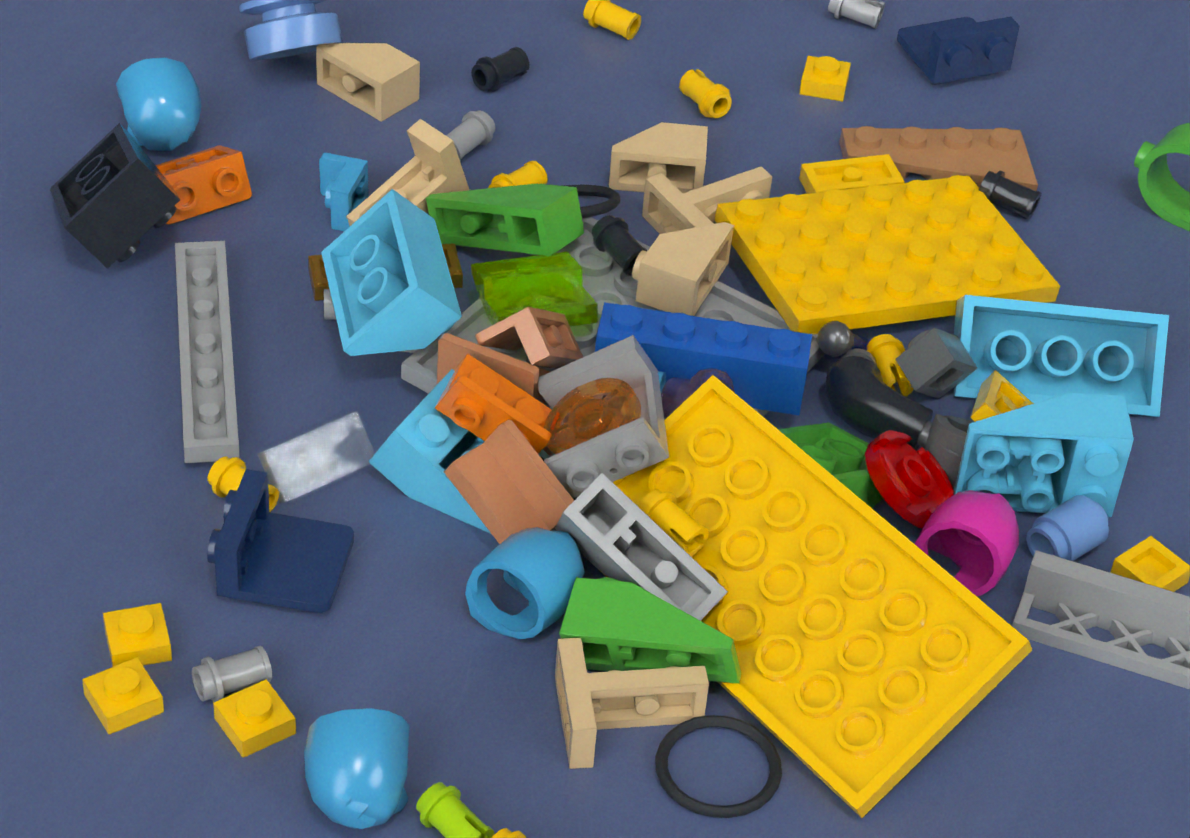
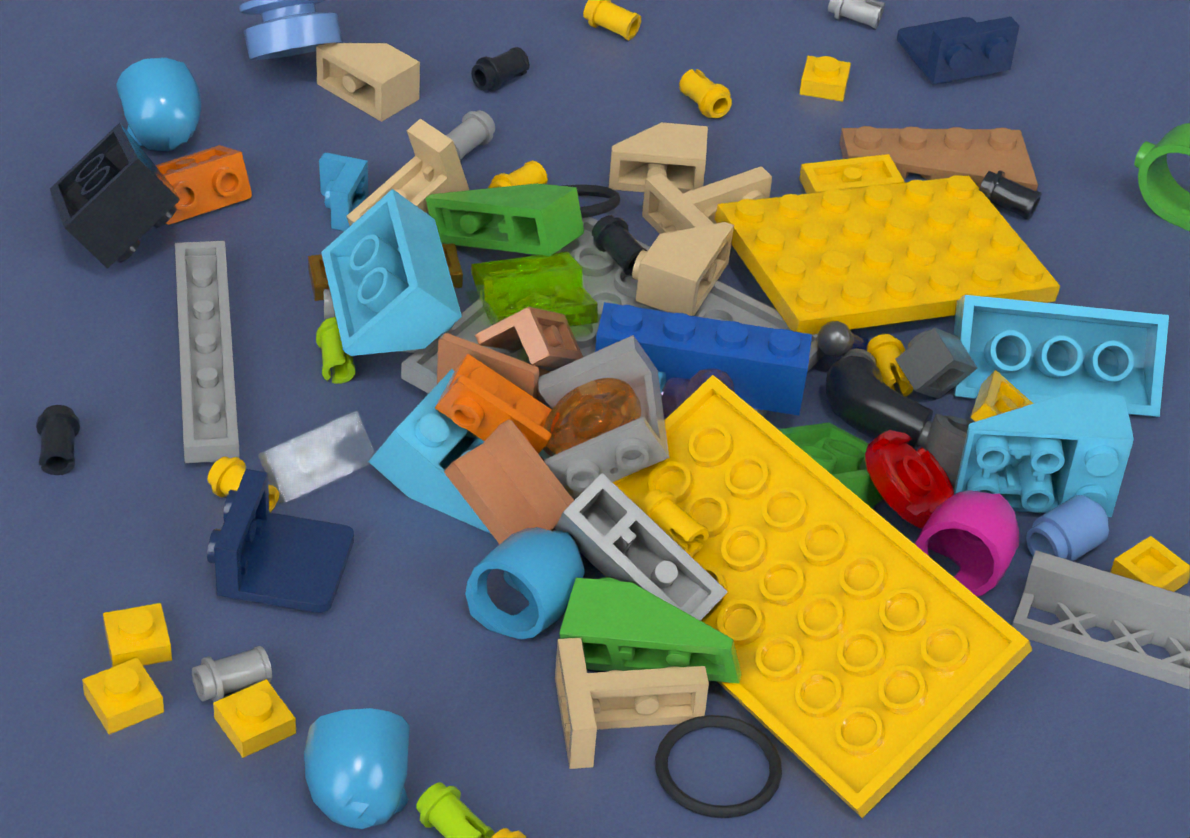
none -> black pin [36,405,80,475]
none -> lime pin [316,317,355,384]

